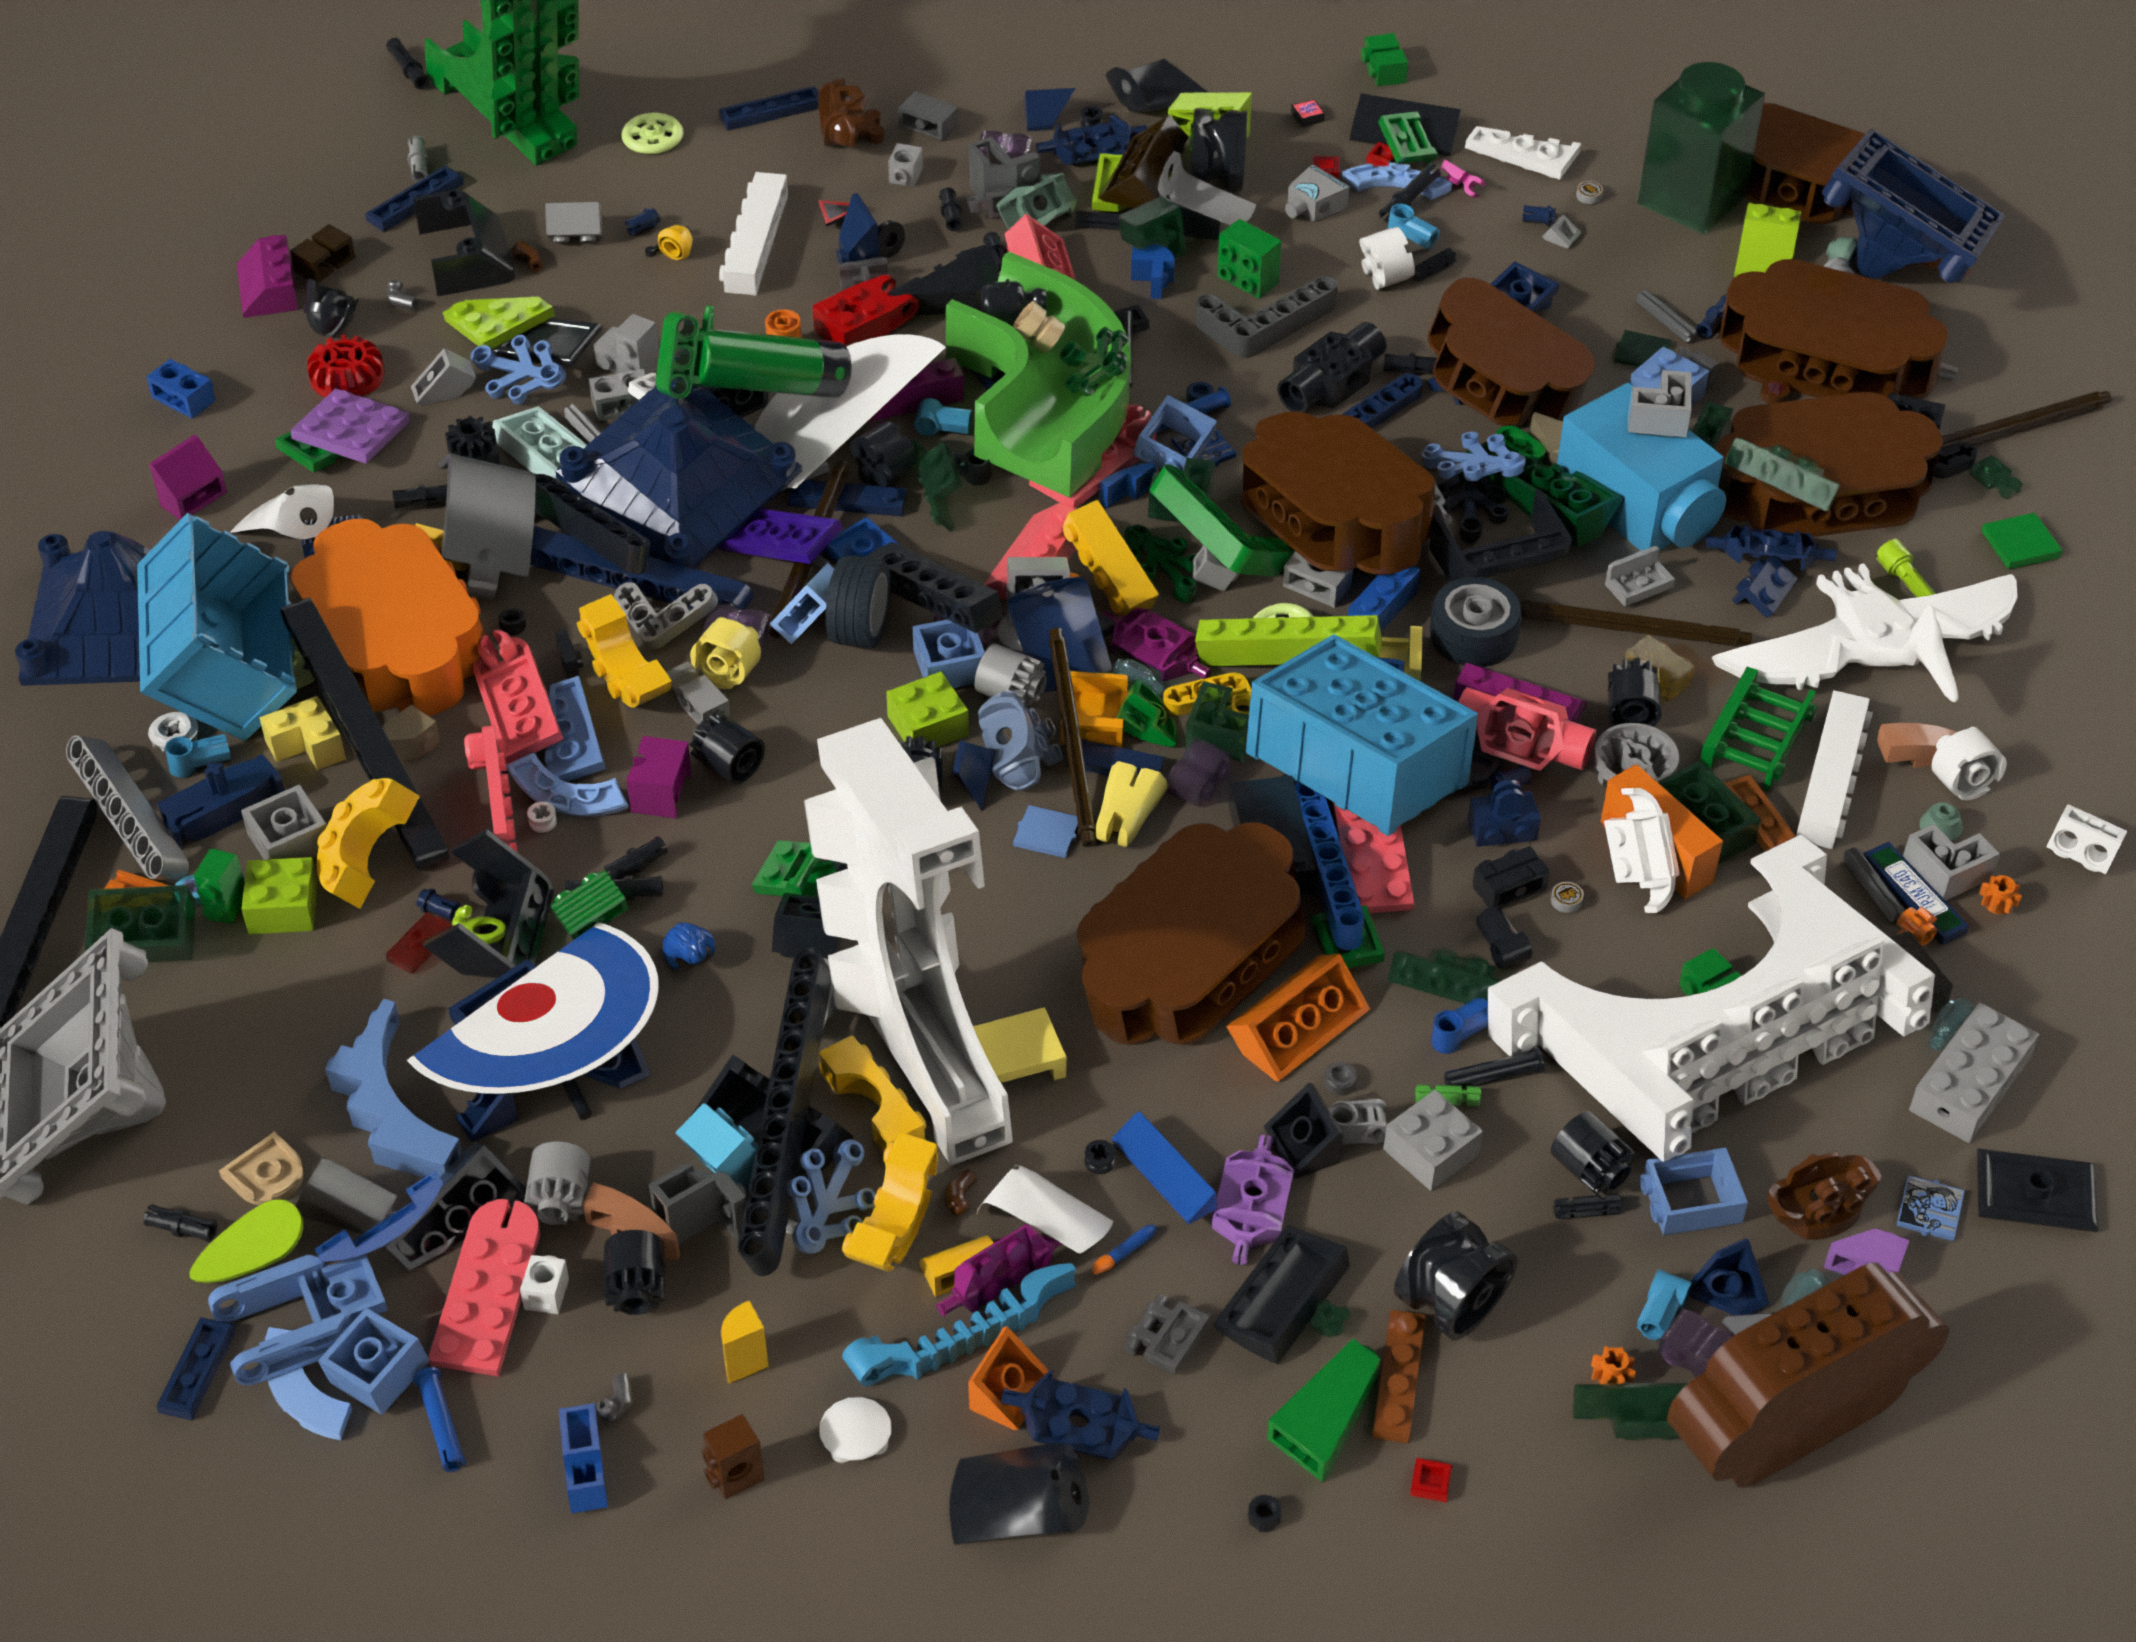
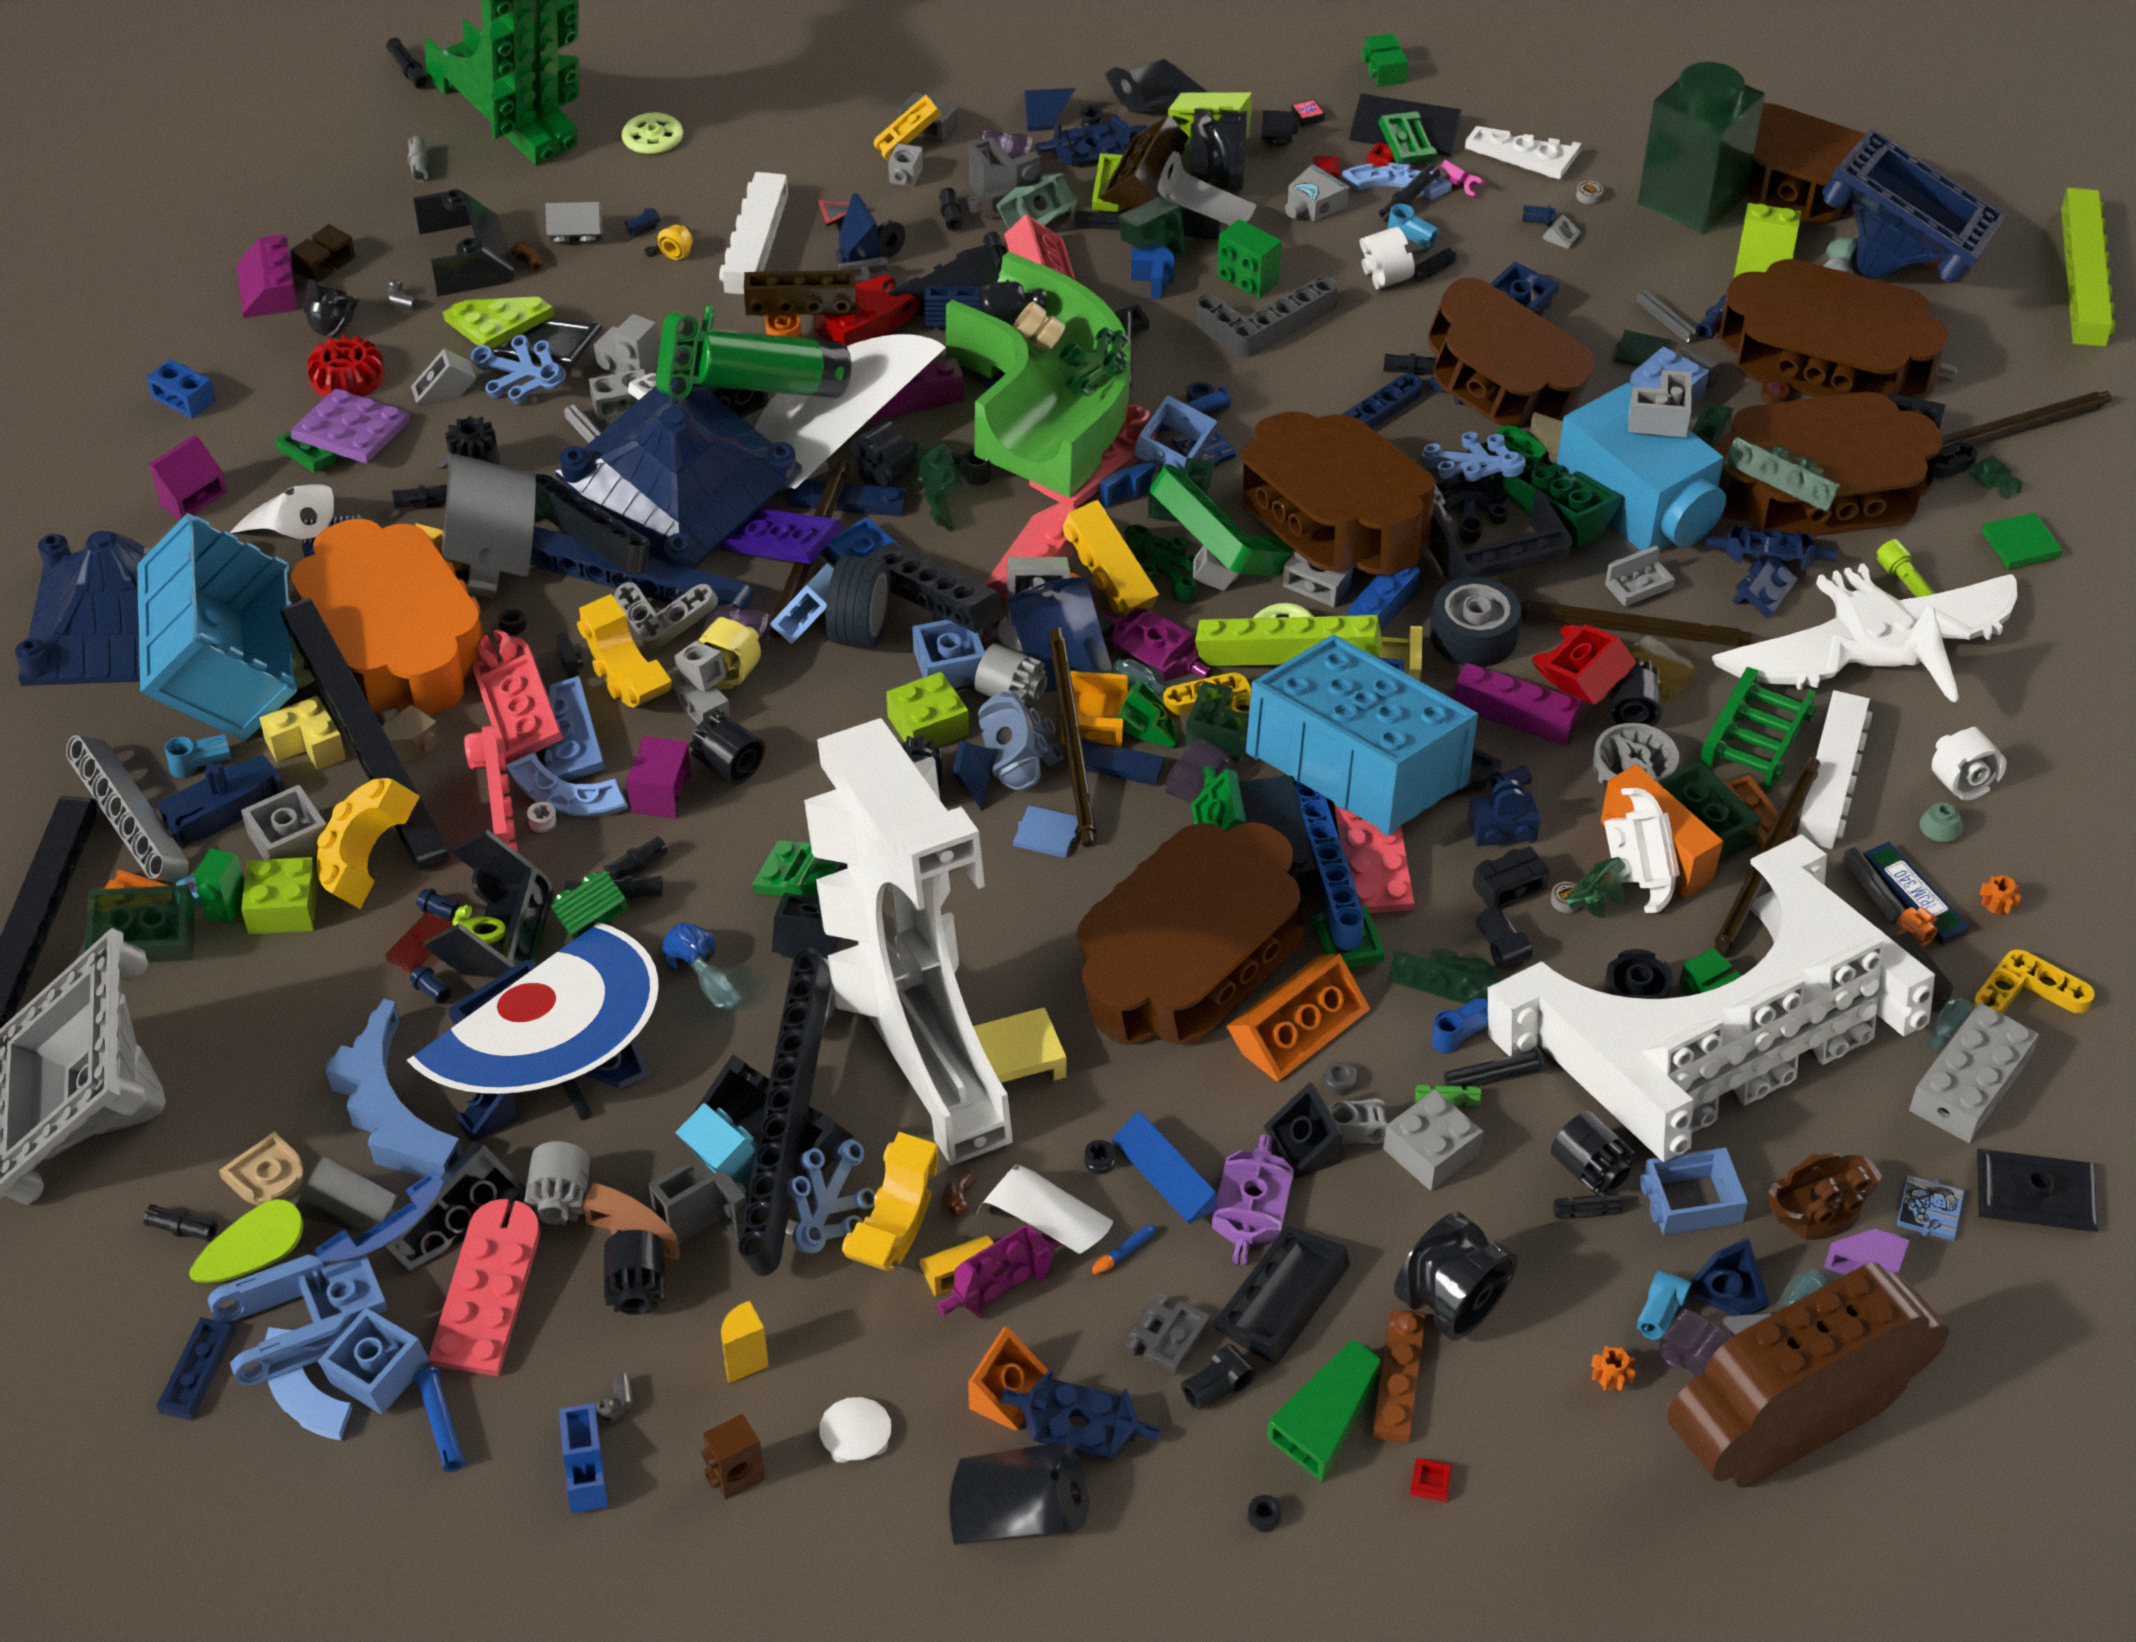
white gear [148,712,199,752] -> none
dark blue tile [365,166,464,232] -> none
light aqua slope [493,406,587,488] -> none
white brick [520,1255,569,1314] -> none
dark blue tile [719,86,819,131] -> none
reddish brown piece [818,78,884,148] -> none
yellow arch [818,1035,927,1154] -> none
dark azure piece [842,1263,1076,1387] -> none
dark azure piece [914,398,972,436] -> none
light yellow piece [1096,762,1168,847] -> none
black brick [1277,322,1387,413] -> none
clear green plate [1309,1300,1350,1337] -> none
coral brick [1459,687,1596,771] -> none
clear green bracket [1573,1383,1688,1441] -> none
nougat slope [1876,723,1957,768] -> none
light grey brick [1903,824,2000,901] -> none
white brick [2046,804,2127,874] -> none
none -> dark blue pin [410,966,452,1004]
none -> light grey brick [674,641,727,692]
none -> clear light blue plant [690,957,742,1011]
none -> dark brown brick [744,270,857,316]
none -> yellow plate [874,95,942,161]
none -> dark blue brick [925,286,980,330]
none -> black piece [1181,1344,1257,1410]
none -> green plate [1191,766,1246,832]
none -> black brick [1261,110,1299,145]
none -> red brick [1531,624,1637,705]
none -> clear green tile [1565,856,1626,918]
none -> black brick [1602,949,1673,999]
none -> dark brown piece [1714,757,1821,957]
none -> yellow beam [1972,949,2095,1014]
none -> lime brick [2061,187,2116,347]

